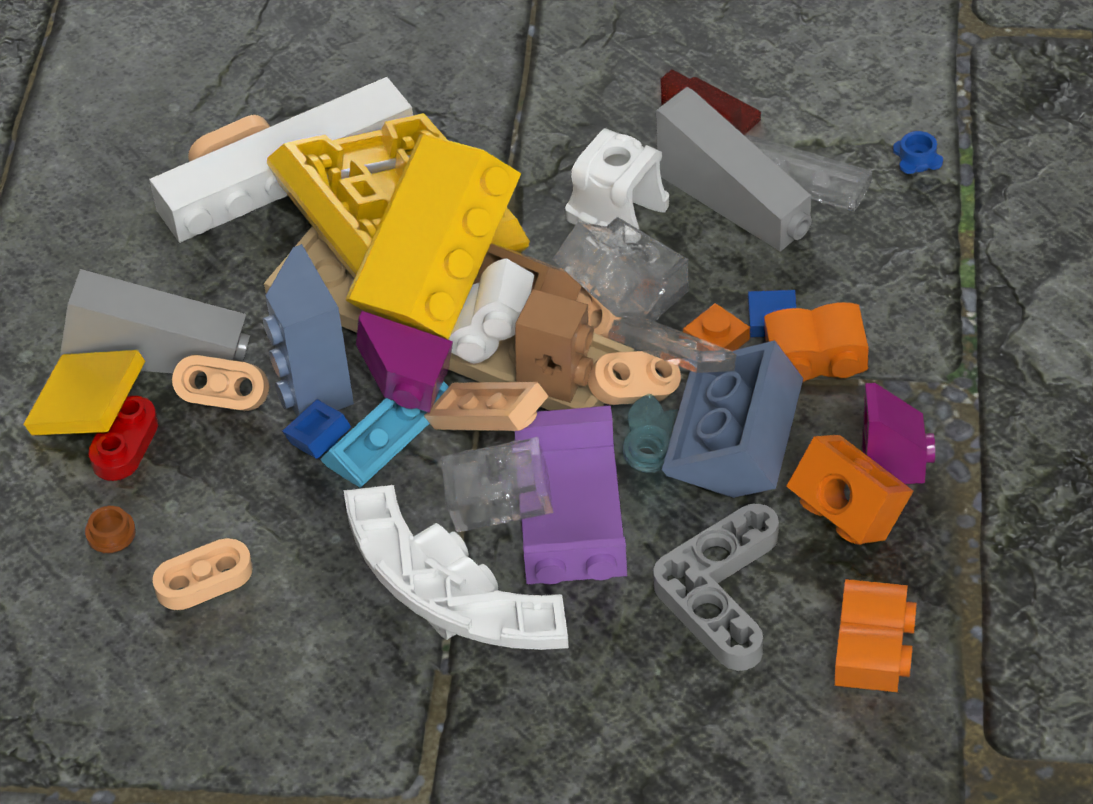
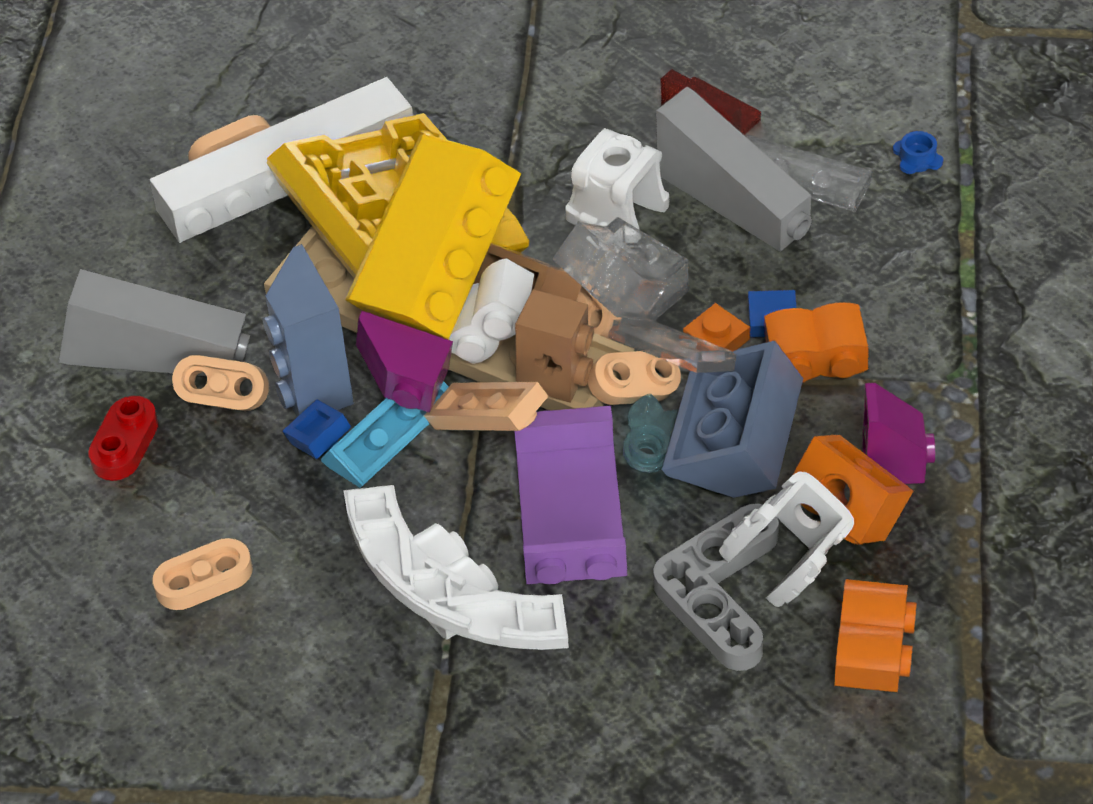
yellow tile [23,350,145,435] -> none
dark orange plate [85,506,136,553] -> none
clear brick [441,437,554,532] -> none
none -> white piece [719,472,854,607]

